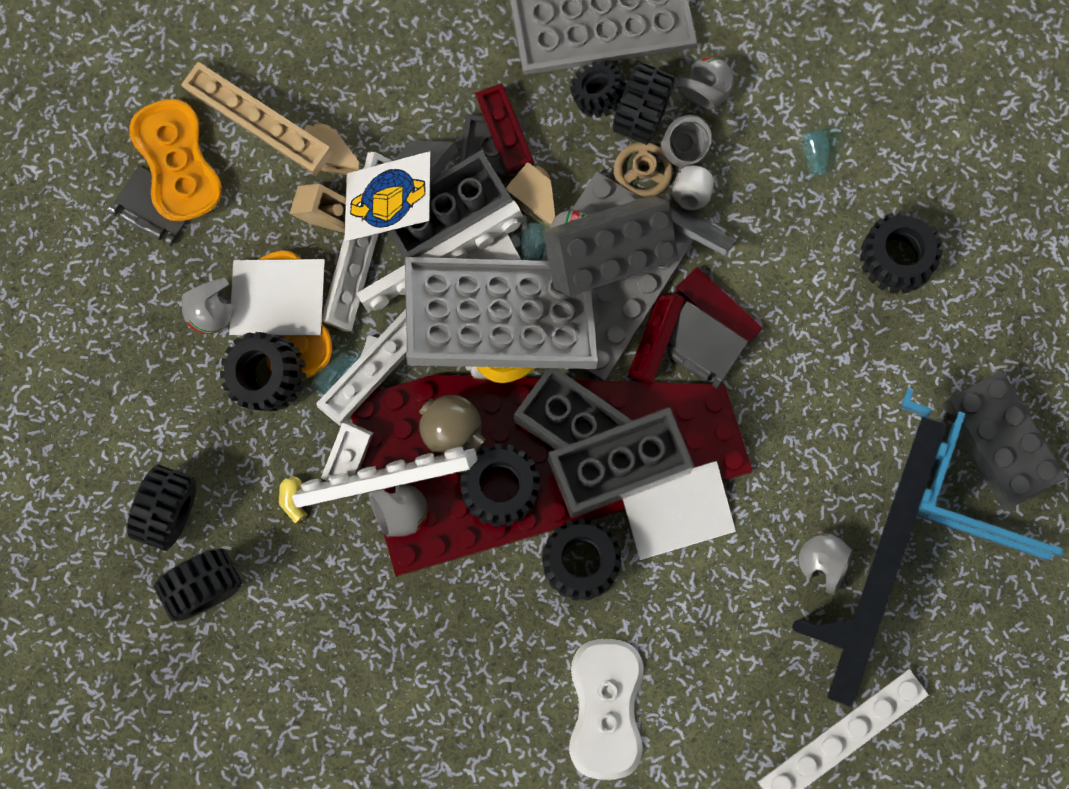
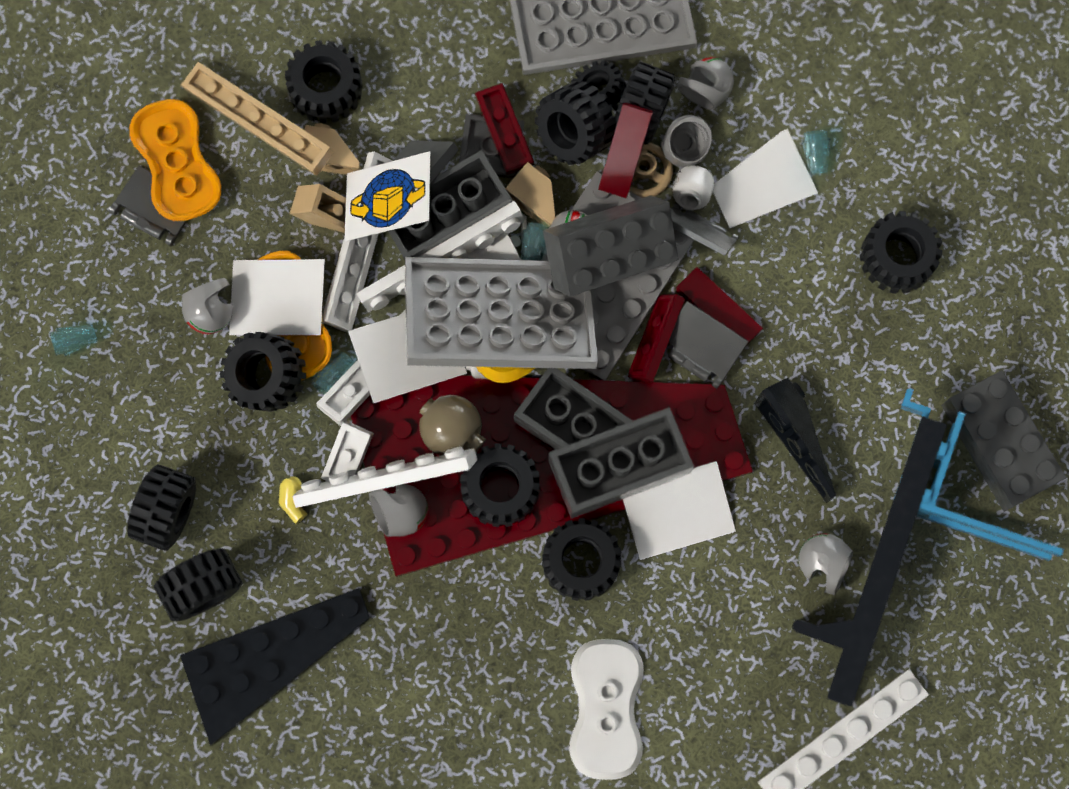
none -> clear light blue cone [49,324,98,357]
none -> black wing [180,588,370,746]
none -> black tyre [285,40,363,124]
none -> white sticker [348,313,467,403]
none -> black tyre [535,81,616,165]
none -> dark red tile [598,102,653,199]
none -> white sticker [713,129,818,228]
none -> black wedge [754,378,836,503]

